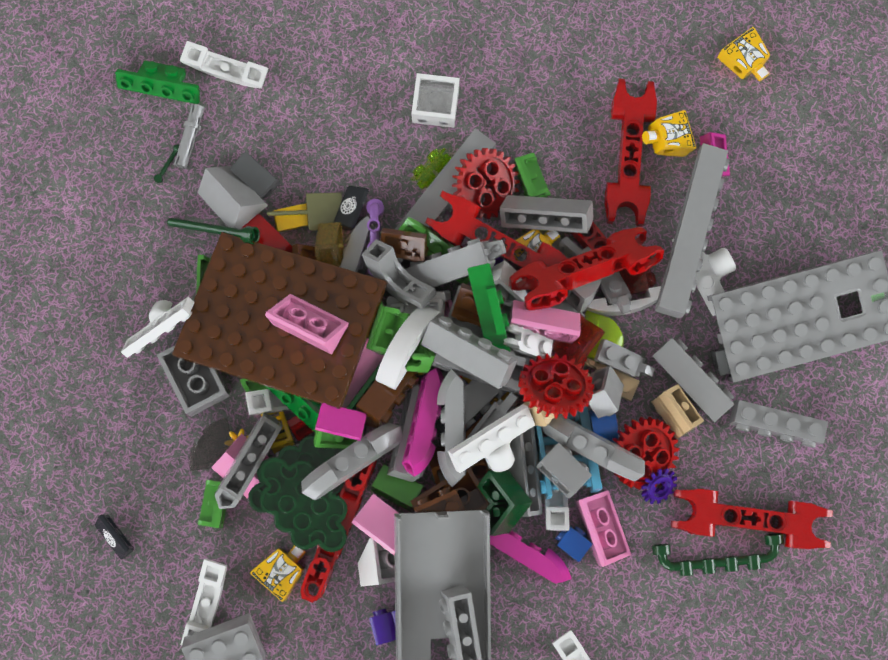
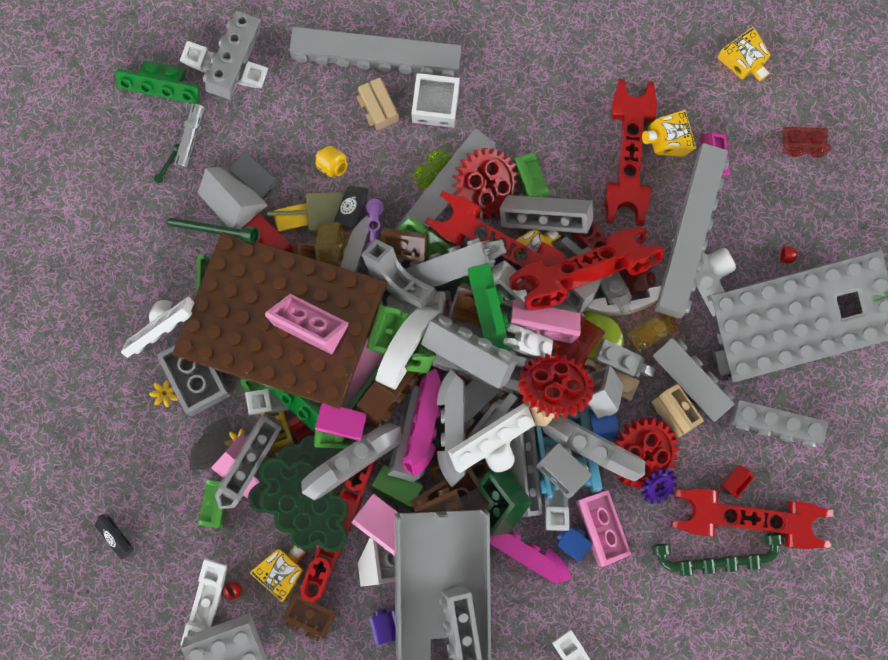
none -> yellow plant [149,380,178,407]
none -> light grey brick [203,11,261,100]
none -> red hinge [223,581,242,600]
none -> reddish brown bracket [282,593,336,641]
none -> light grey brick [289,27,462,77]
none -> yellow head [315,146,348,178]
none -> tan brick [356,77,400,131]
none -> clear yellow slope [628,314,680,352]
none -> red piece [720,465,754,499]
none -> red hinge [780,245,798,264]
none -> clear red bracket [782,127,831,158]

